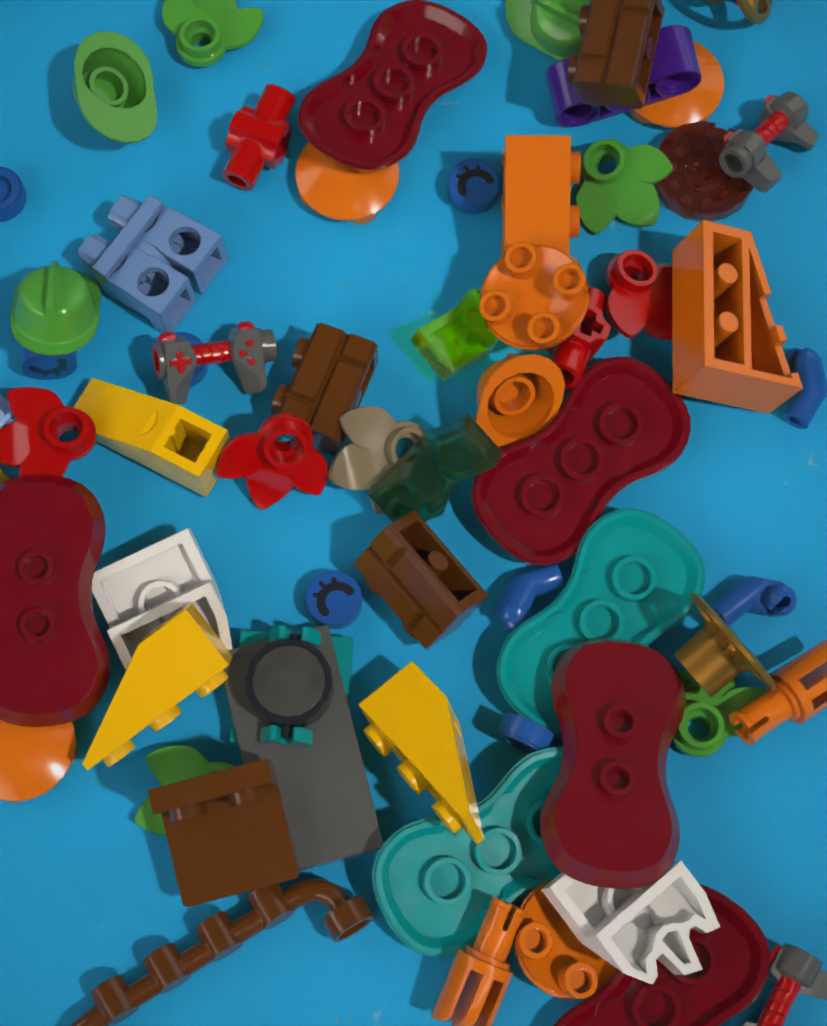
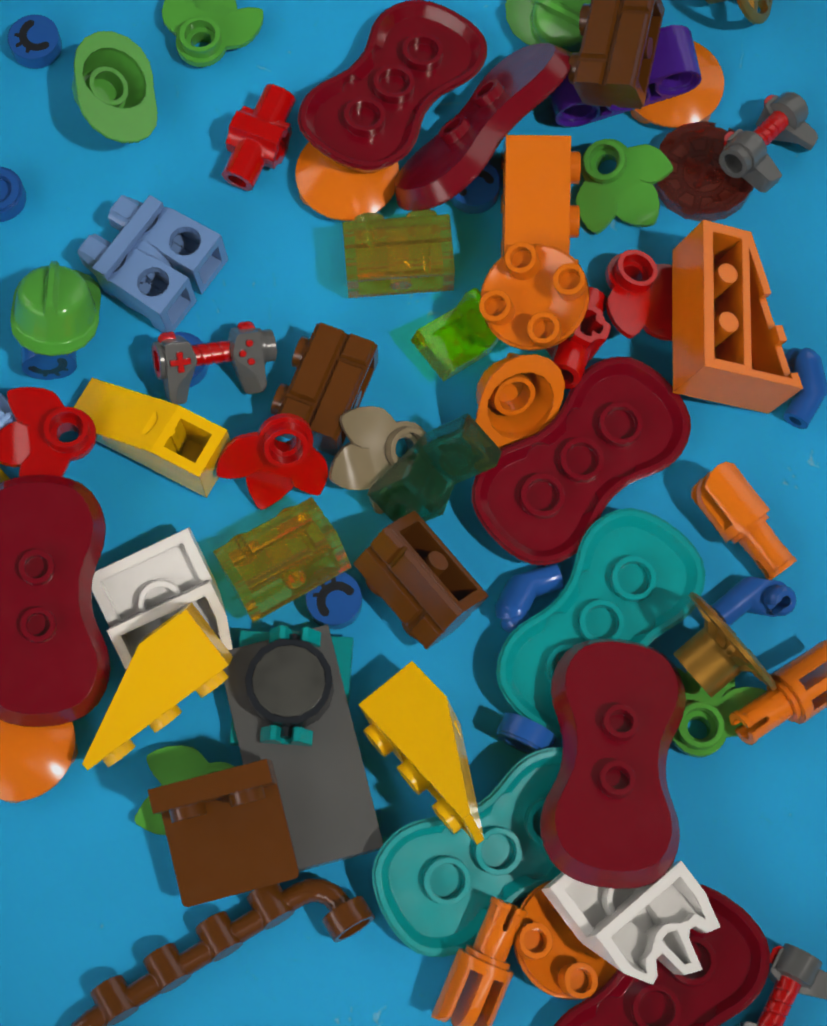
none -> blue tile [8,15,62,69]
none -> clear yellow brick [213,497,352,623]
none -> clear yellow brick [343,209,455,298]
none -> dark red plate [394,43,572,211]
none -> orange arm [691,462,797,579]

